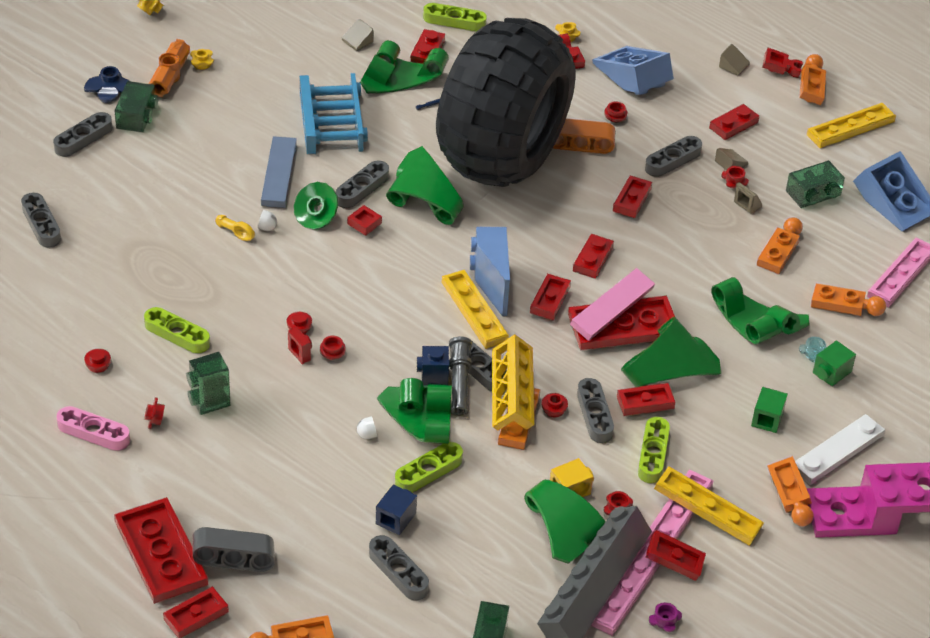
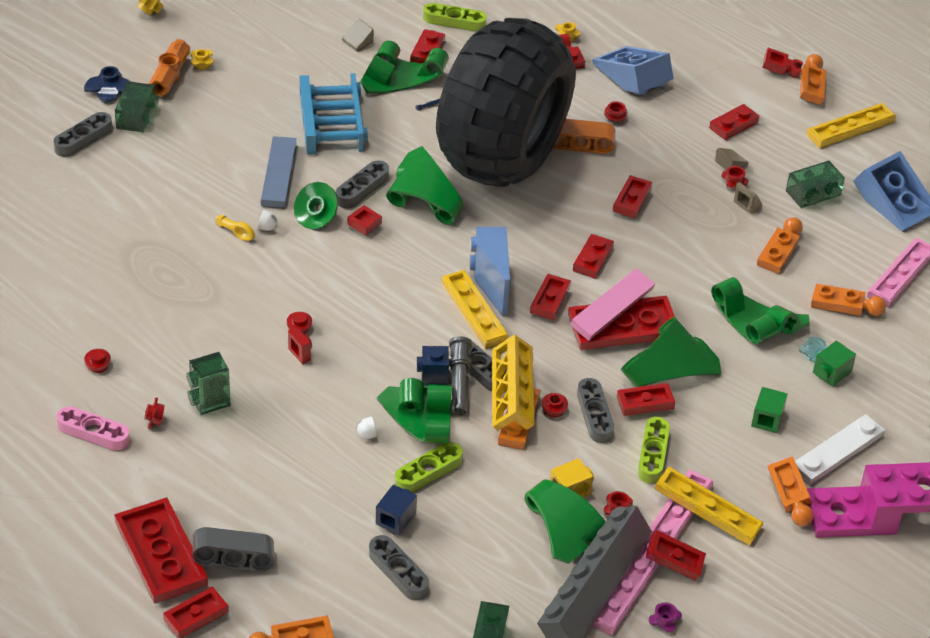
dark grey beam [21,192,61,248] -> none
lime beam [144,307,210,353] -> none
red plate [320,335,346,360] -> none
dark grey beam [645,136,702,177] -> none
dark tan slope [719,44,750,76] -> none

